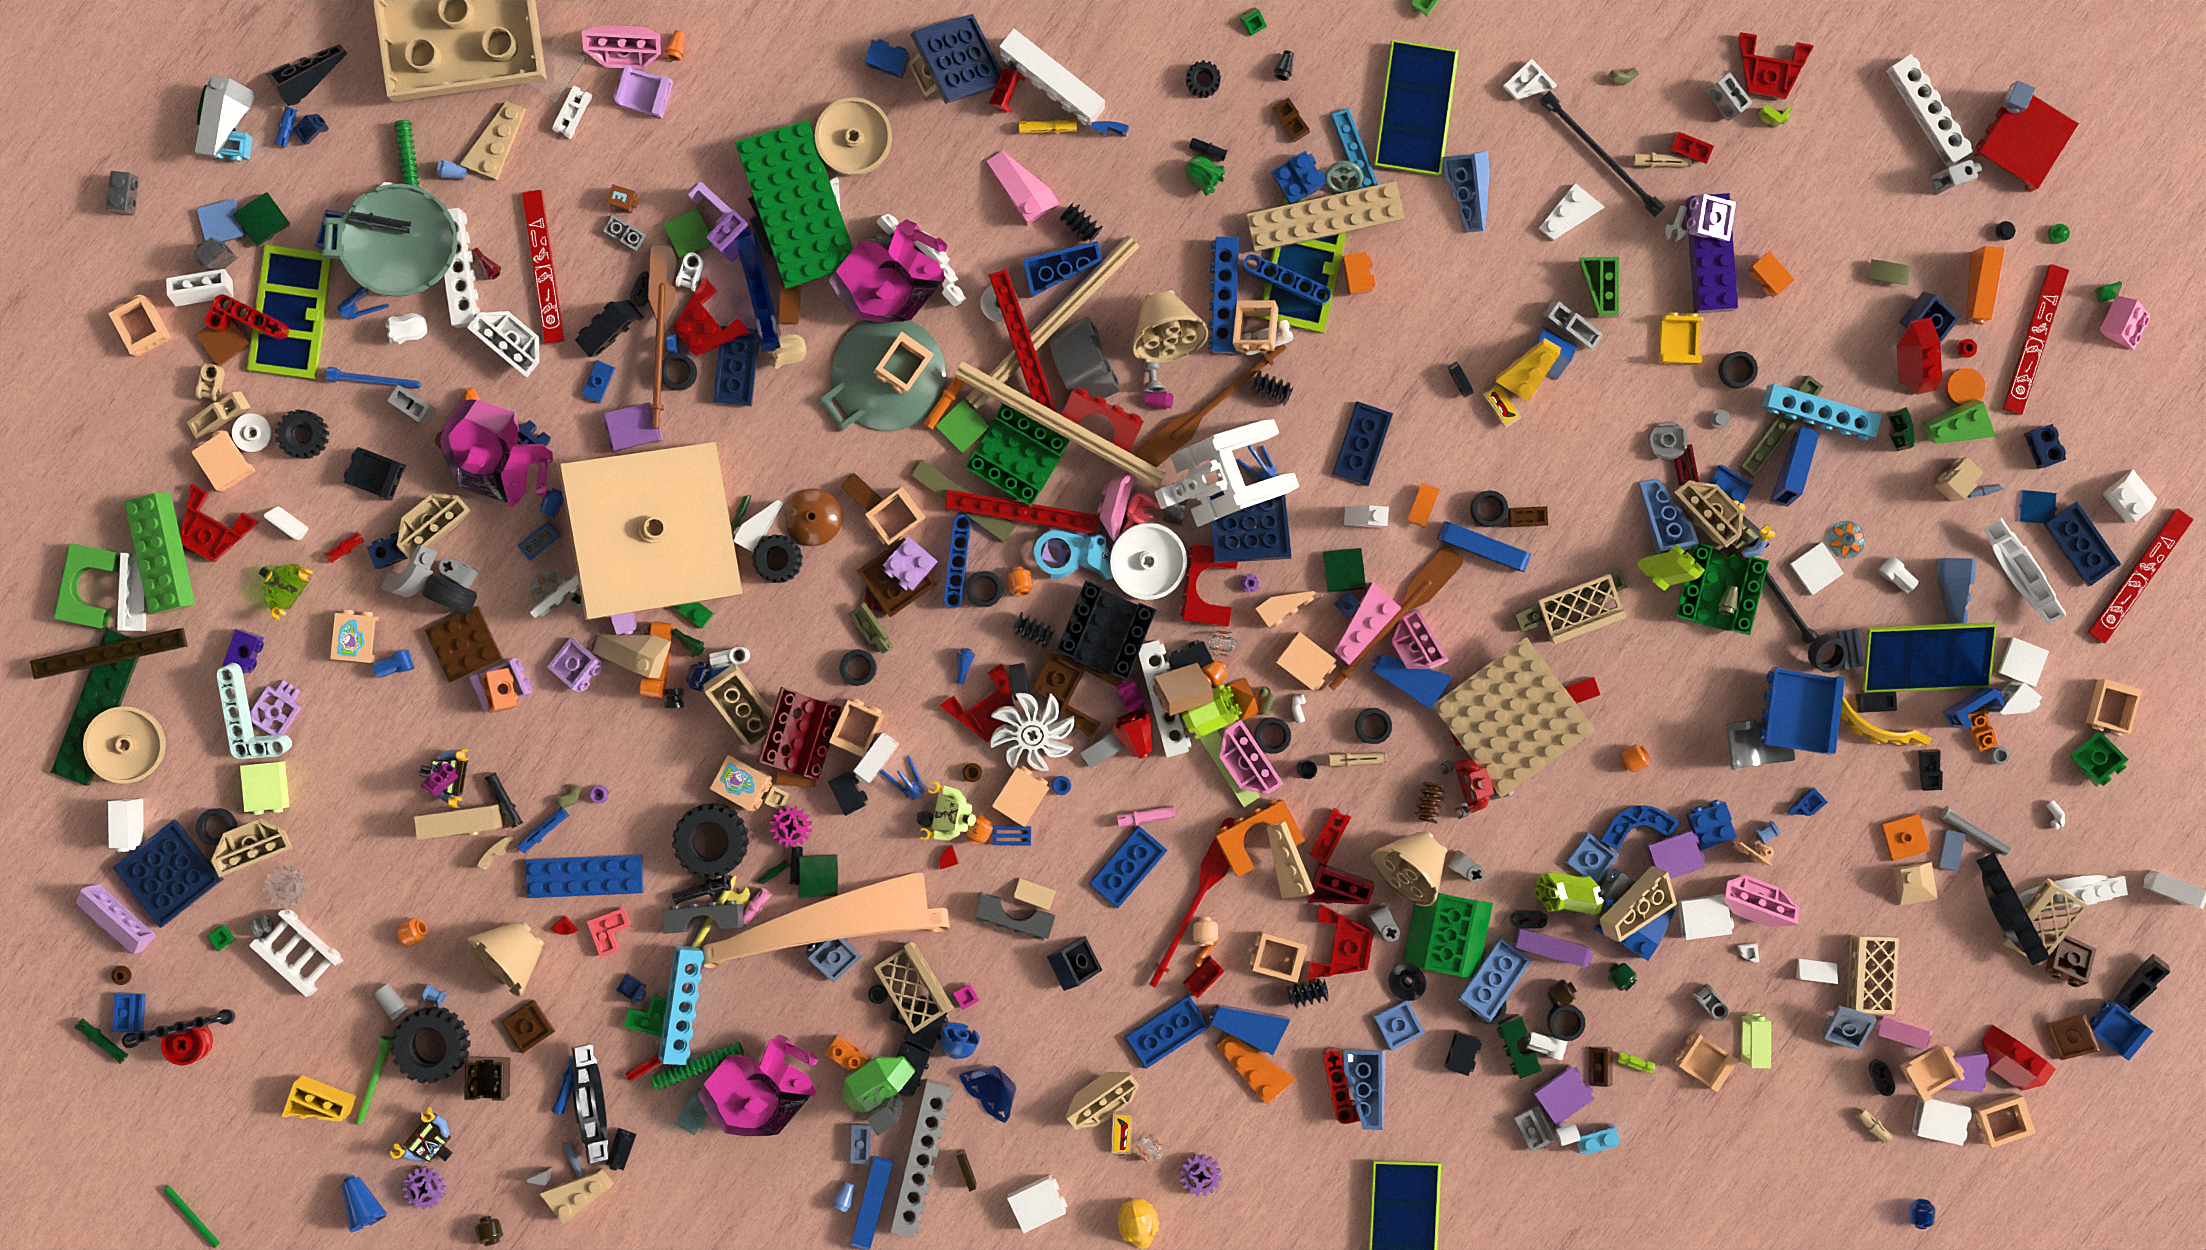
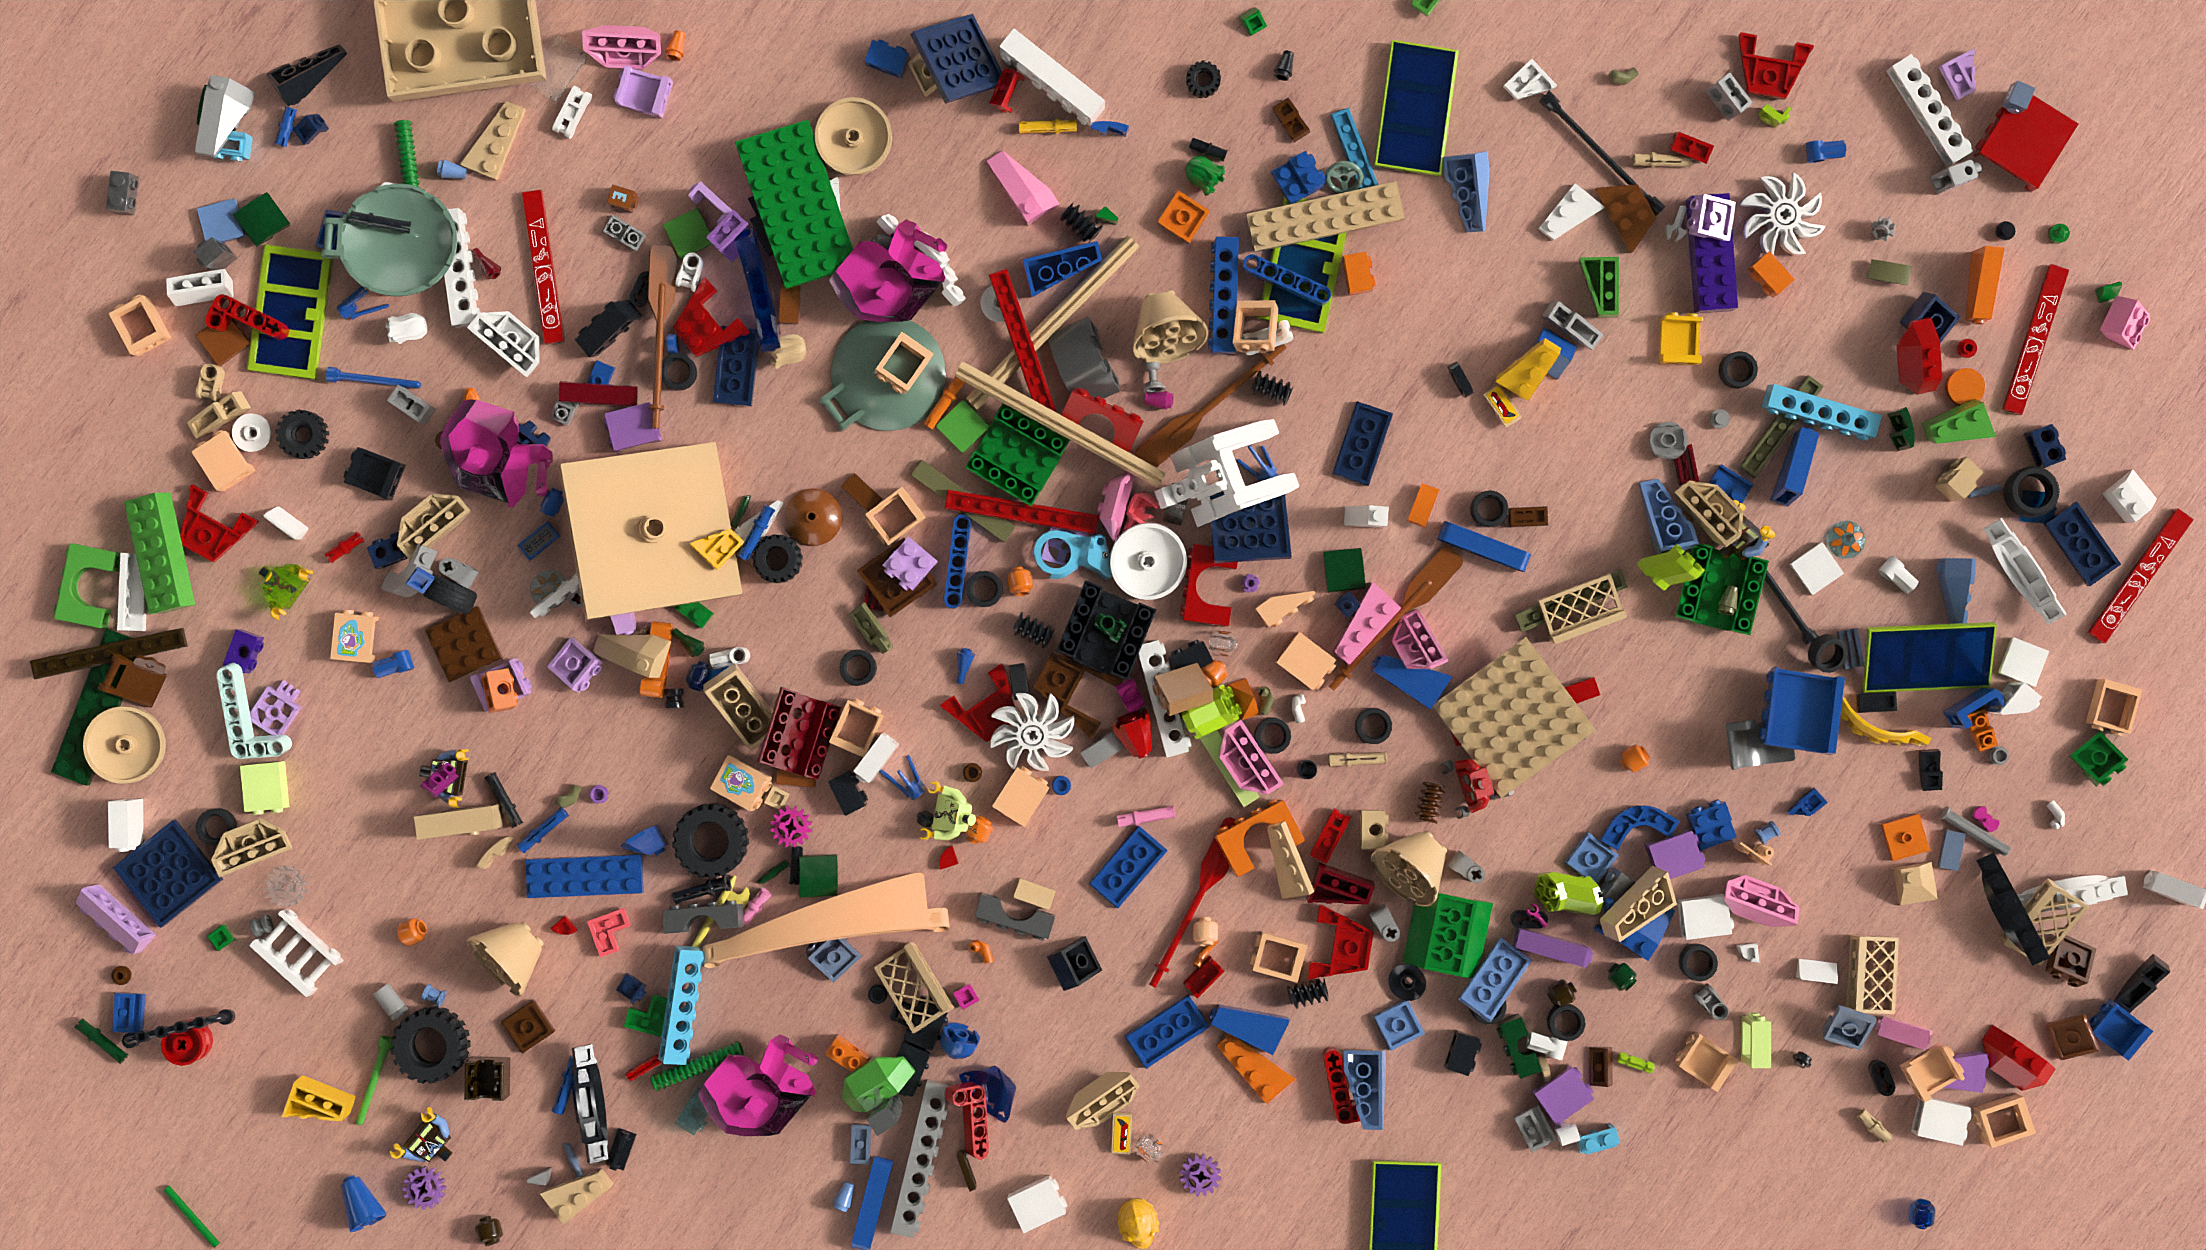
blue tile [992,826,1031,846] -> none
none -> reddish brown piece [98,654,167,708]
none -> blue plate [406,567,435,594]
none -> light grey slope [550,381,580,426]
none -> dark red tile [559,381,638,406]
none -> blue wedge [621,825,669,856]
none -> yellow wing [690,529,744,570]
none -> blue pin [737,504,775,561]
none -> red beam [944,1082,989,1160]
none -> orange arm [969,940,994,964]
none -> dark green plate [1093,613,1127,644]
none -> green slope [1095,206,1118,225]
none -> orange plate [1157,190,1210,244]
none -> tan brick [1359,810,1388,850]
none -> dark pink hand [1526,904,1548,928]
none -> tan tile [1537,1055,1551,1083]
none -> dark orange wing [1595,184,1657,253]
none -> black tyre [1678,943,1718,982]
none -> white piece [1740,173,1825,255]
none -> black plate [1793,1051,1812,1069]
none -> blue piece [1805,140,1847,163]
none -> light grey gear [1871,216,1896,241]
none -> lavender wing [1938,48,1976,101]
none -> dark pink piece [1973,806,1999,832]
none -> black tyre [2003,466,2060,518]

